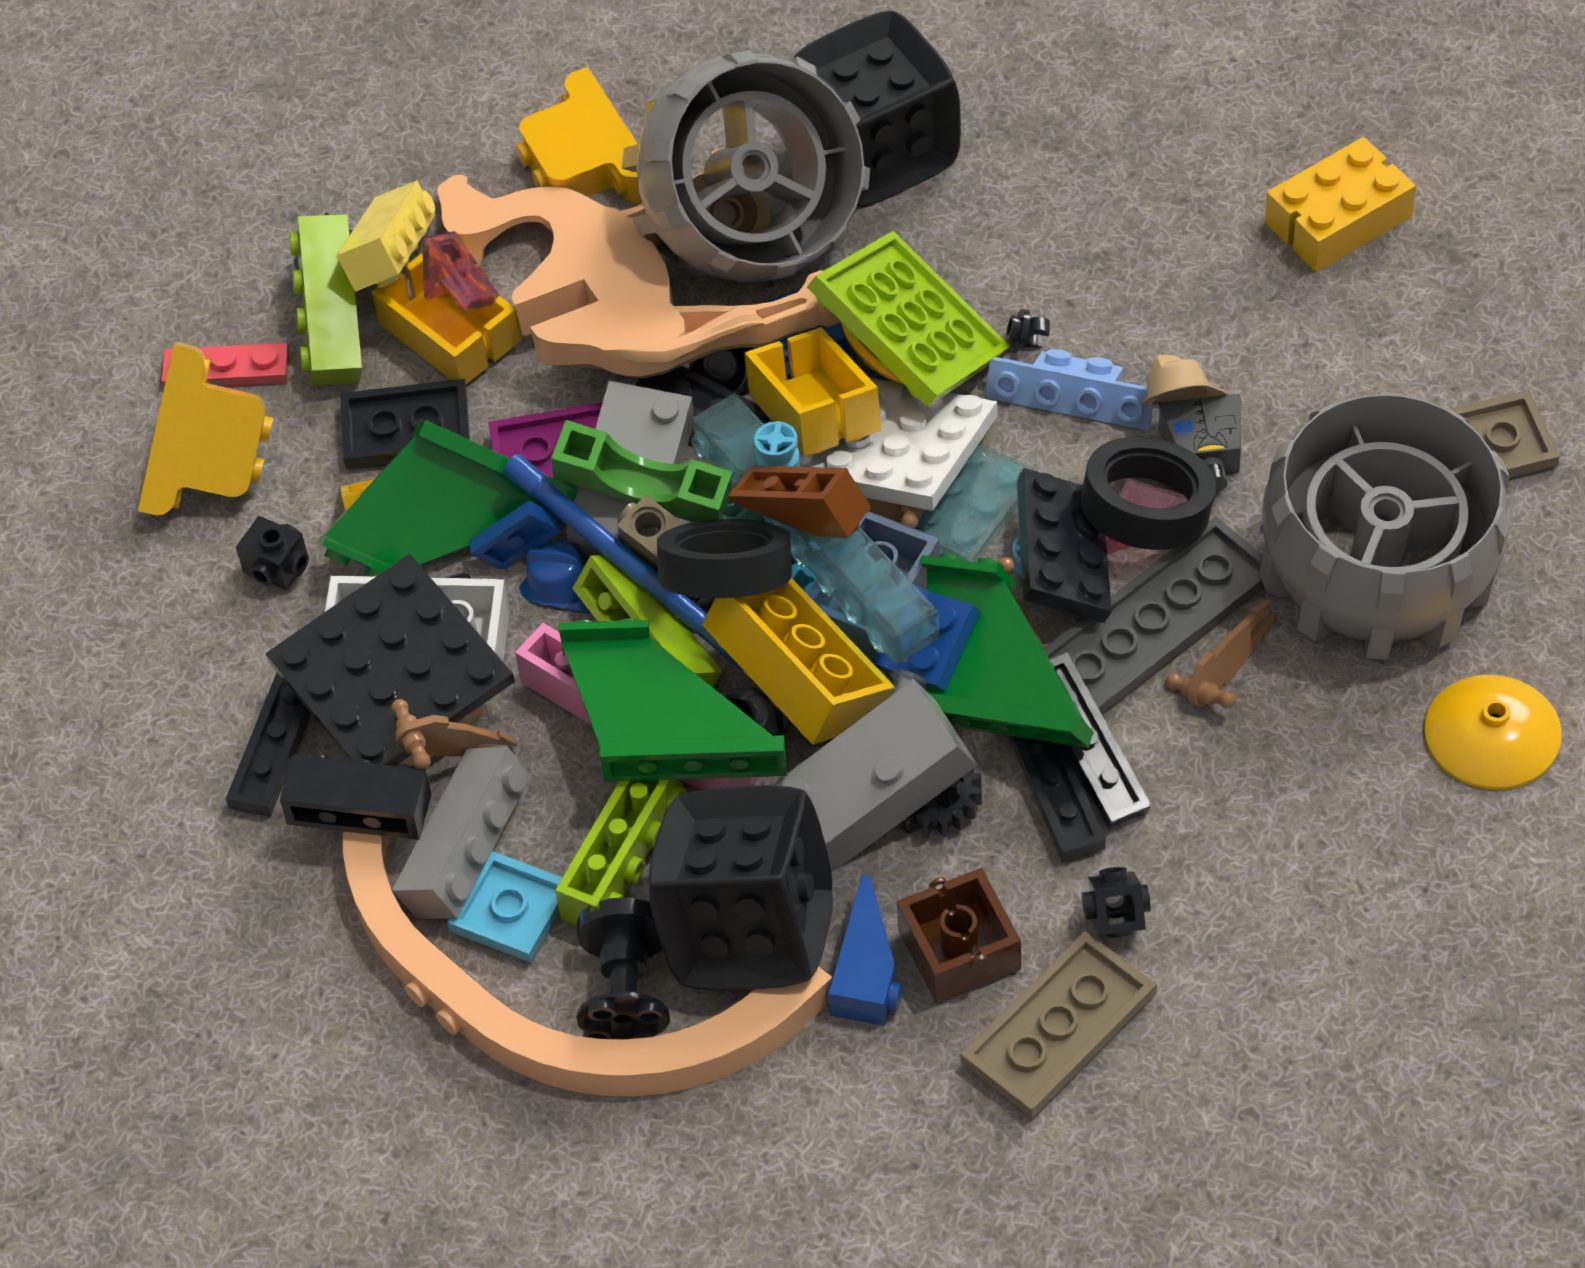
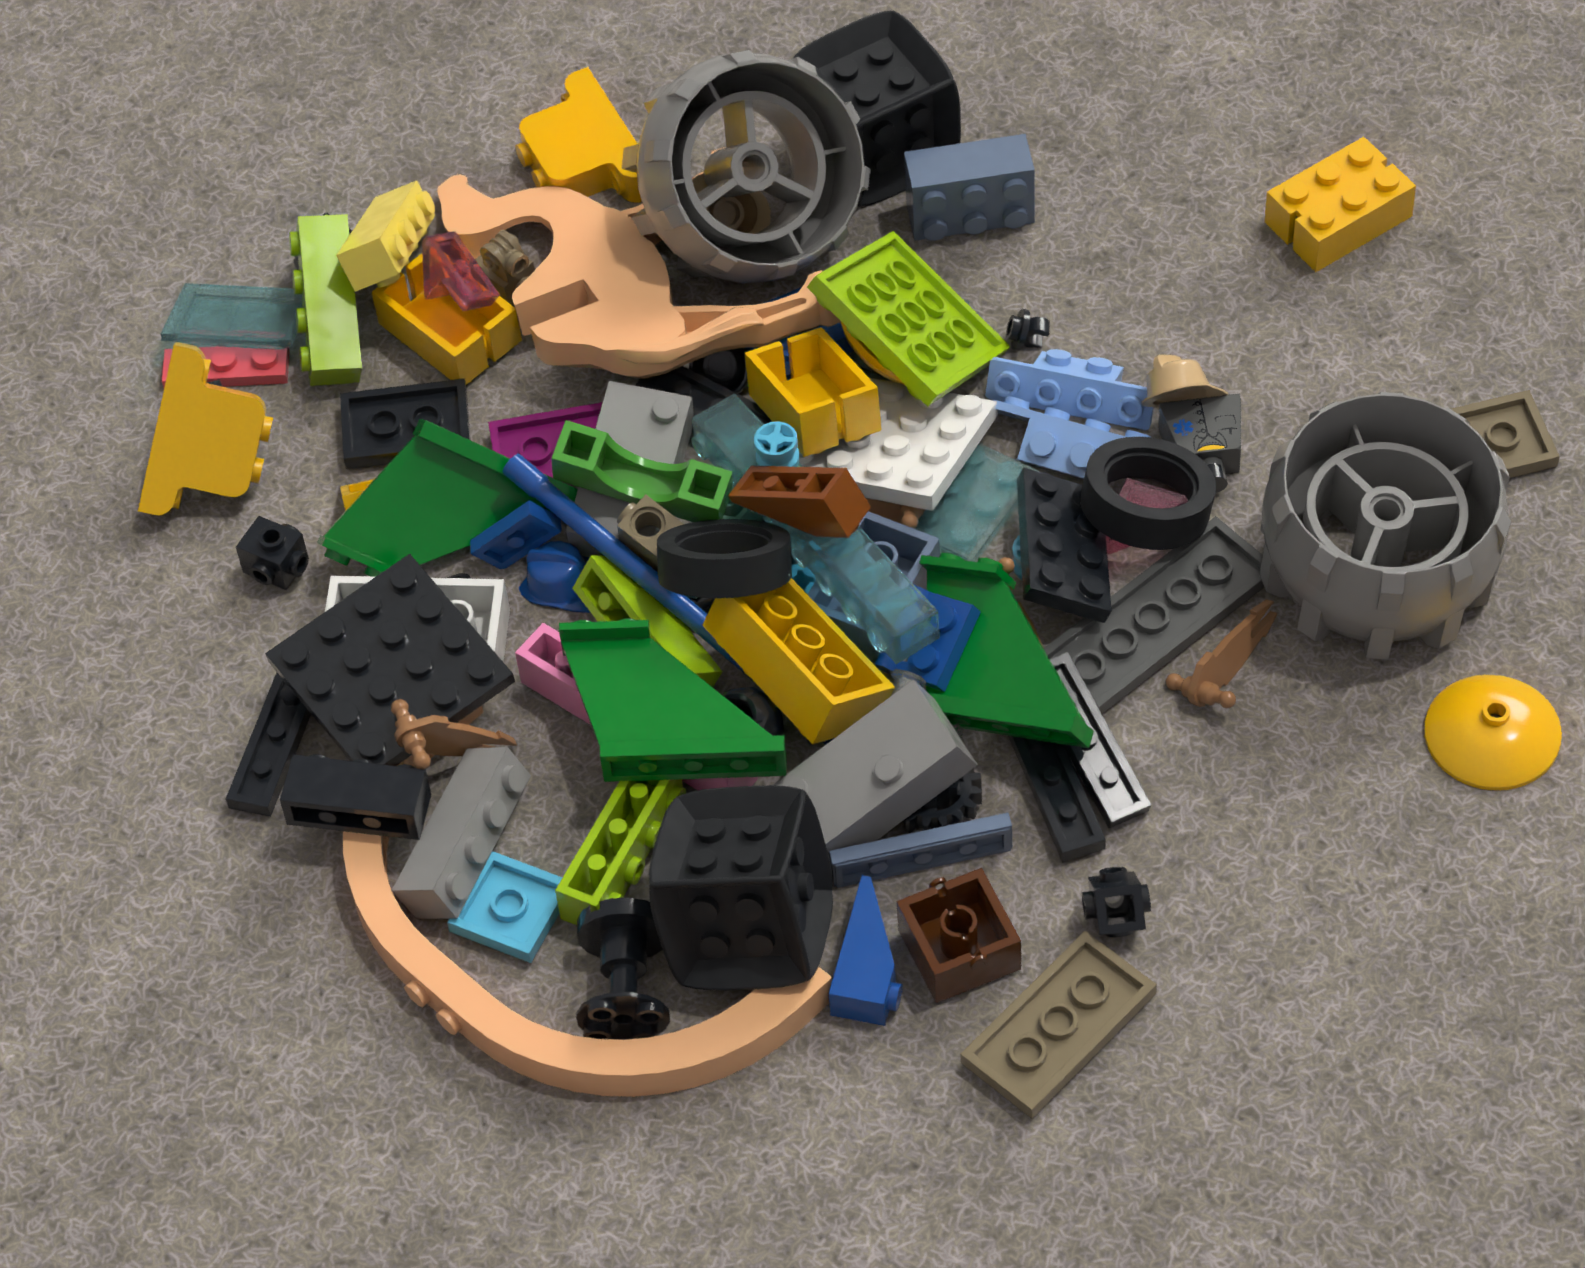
none -> clear light blue piece [161,283,303,350]
none -> dark tan brick [470,230,535,307]
none -> sand blue tile [829,813,1012,888]
none -> sand blue brick [904,134,1035,241]
none -> light blue bracket [993,396,1150,479]

